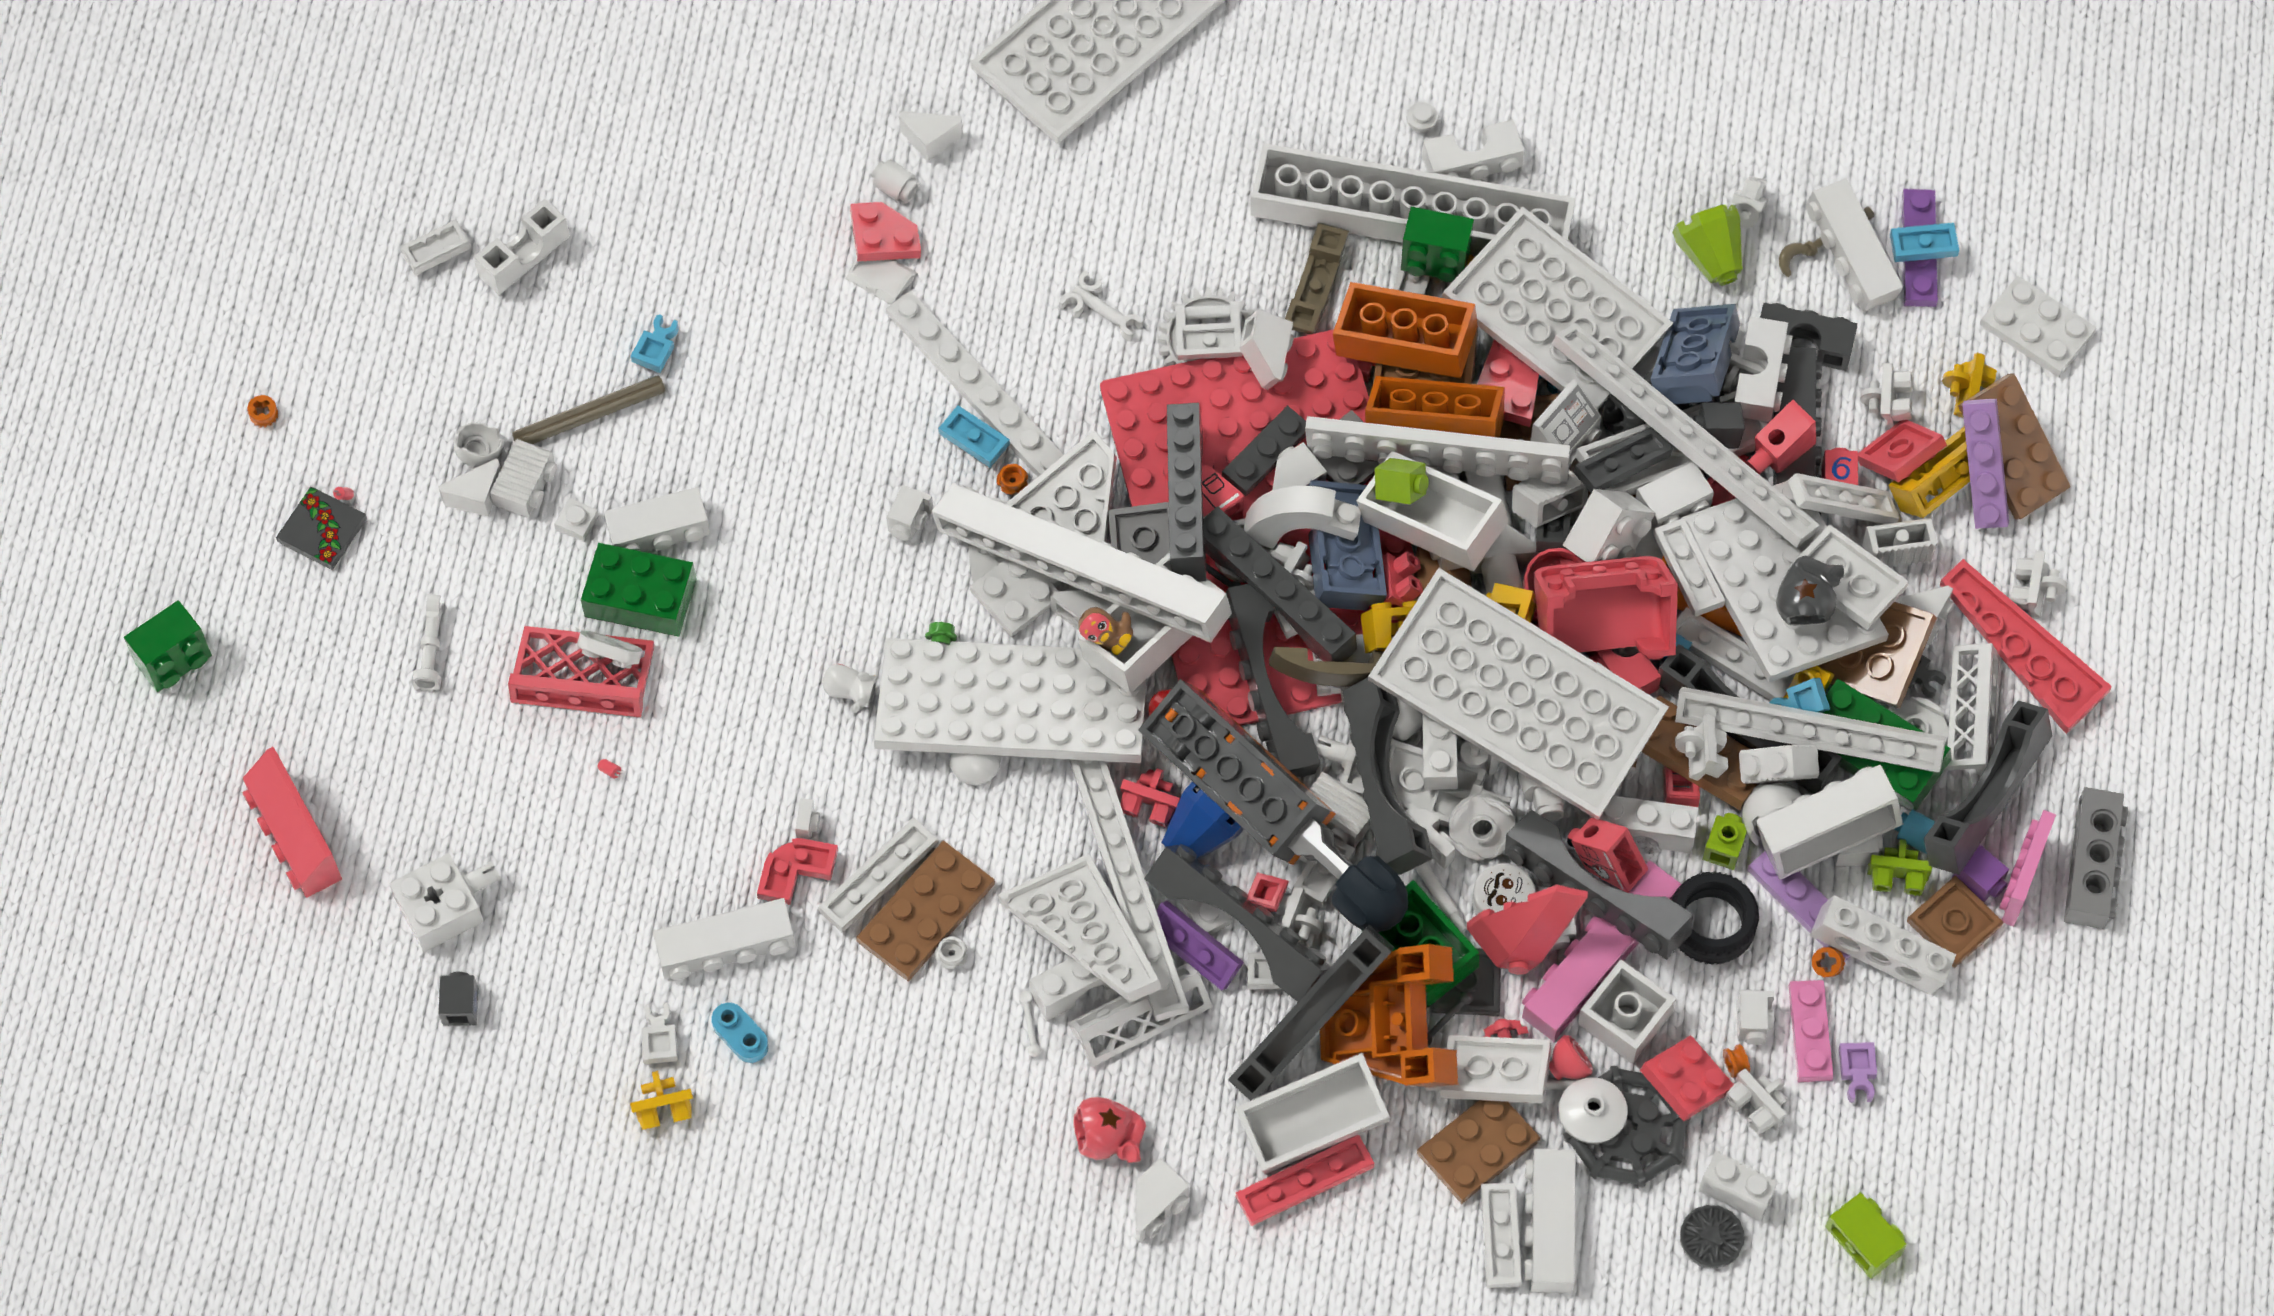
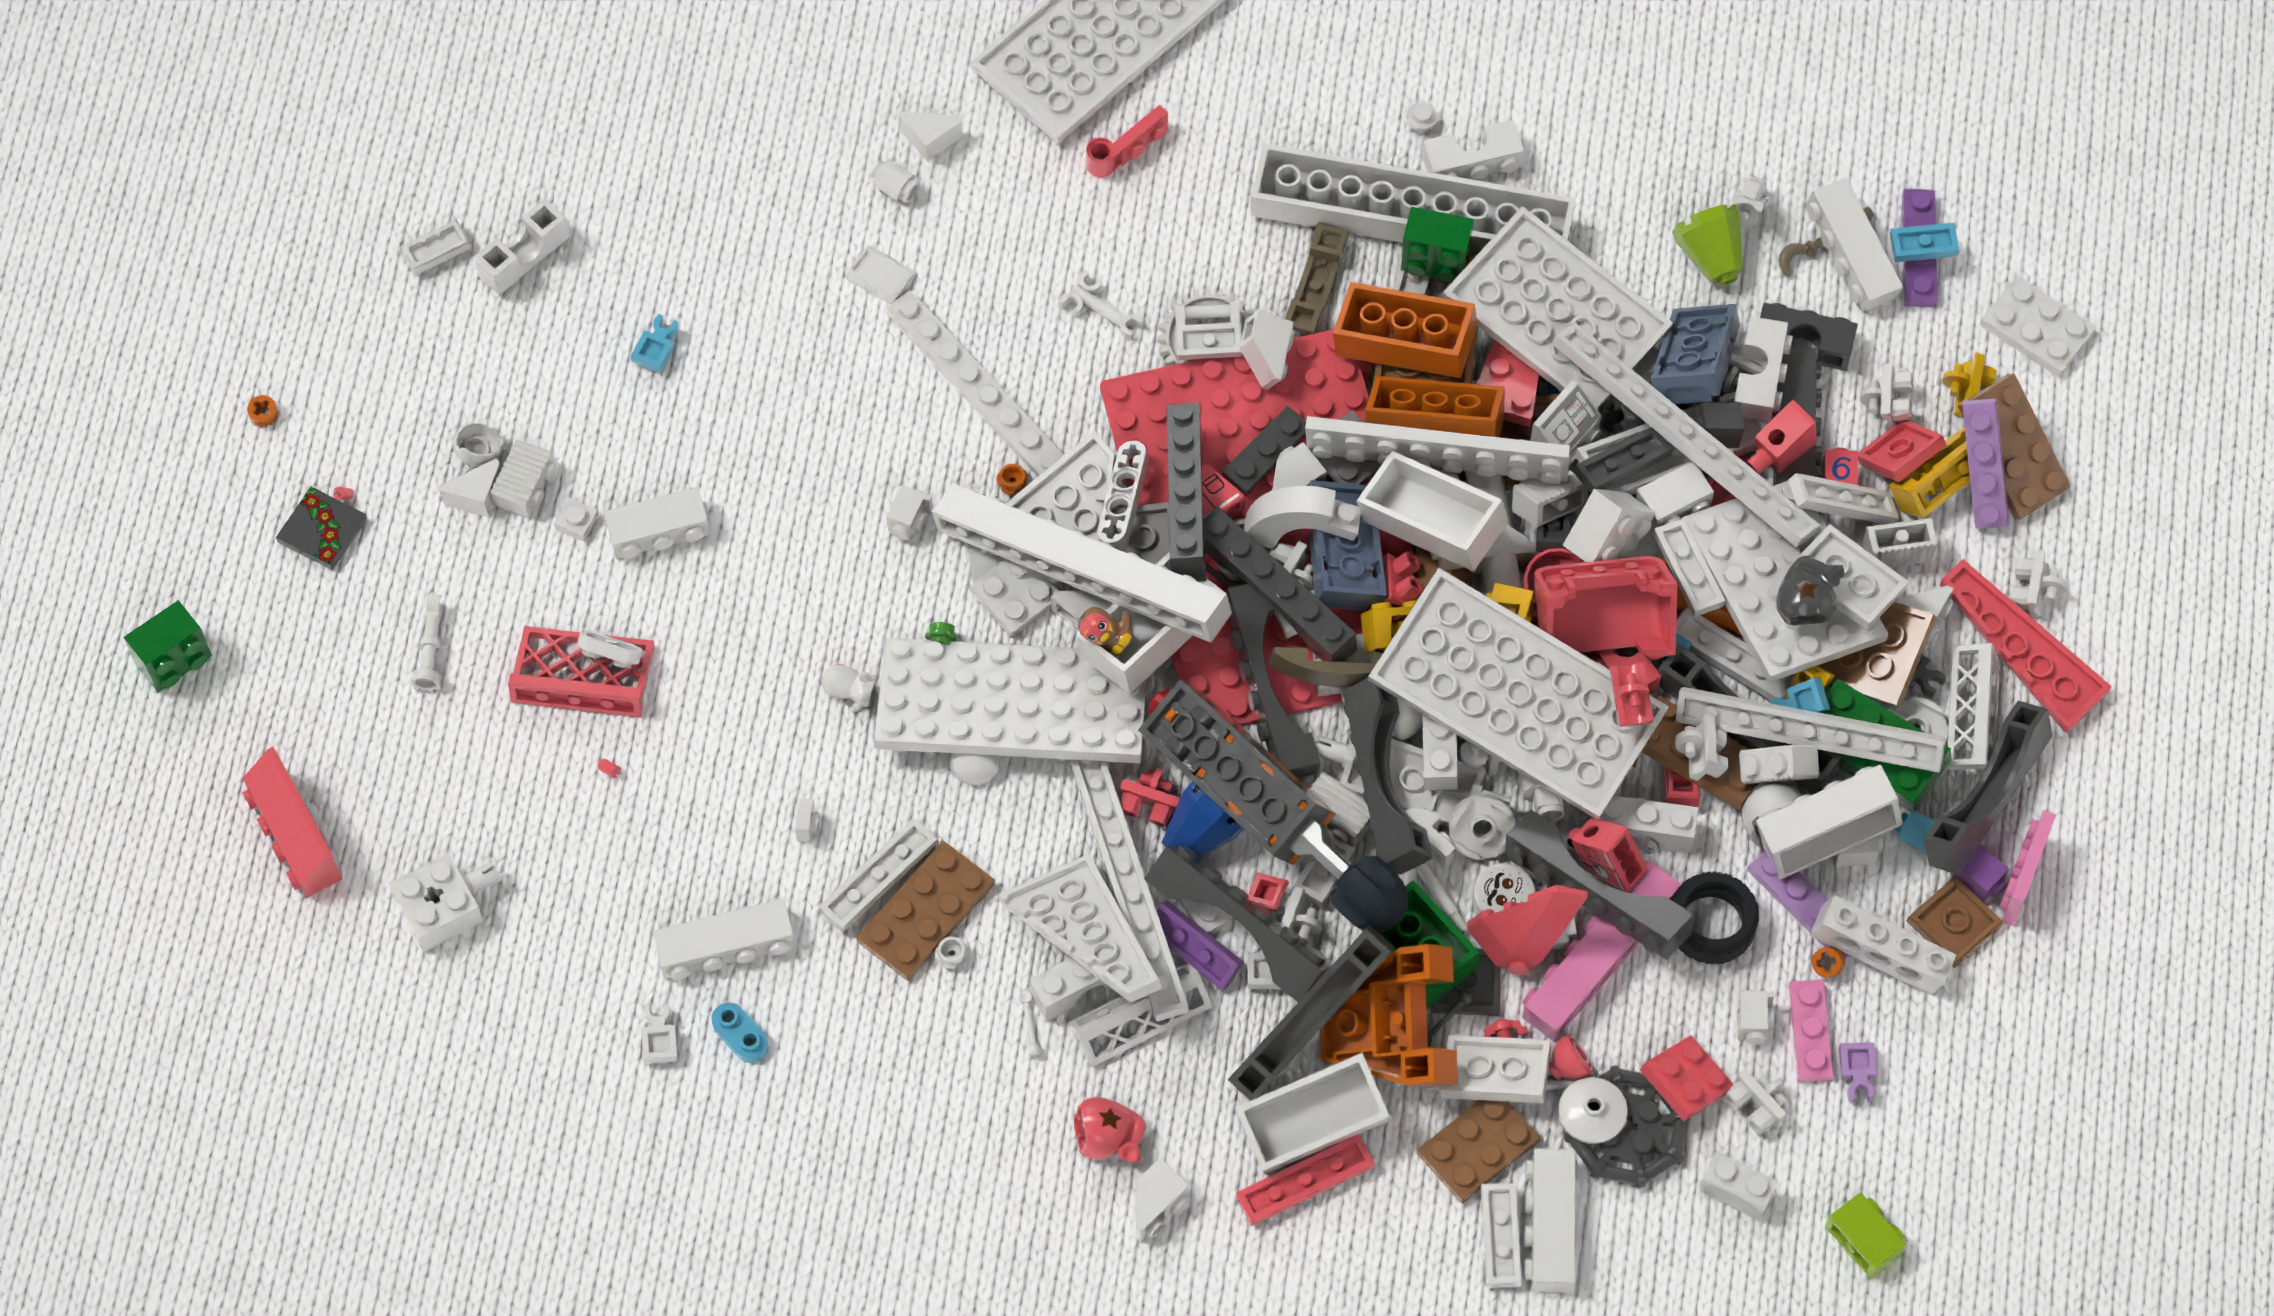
dark grey brick [438,971,478,1026] -> none
dark tan axle [512,375,665,444] -> none
green brick [580,542,697,637] -> none
yellow hips [630,1070,693,1130] -> none
coral plate [757,838,838,905] -> none
coral plate [850,202,921,262] -> none
medium azure plate [938,405,1010,468] -> none
lime brick [1375,458,1429,505] -> none
white brick [1578,959,1676,1063] -> none
dark grey wheel [1680,1205,1745,1268] -> none
lime brick [1702,813,1747,870] -> none
orange bush [1723,1044,1750,1078] -> none
lime hips [1867,839,1932,896] -> none
light grey brick [2064,787,2128,929] -> none
none -> coral plate [1086,105,1168,178]
none -> white beam [1097,441,1149,551]
none -> coral hips [1610,662,1654,727]

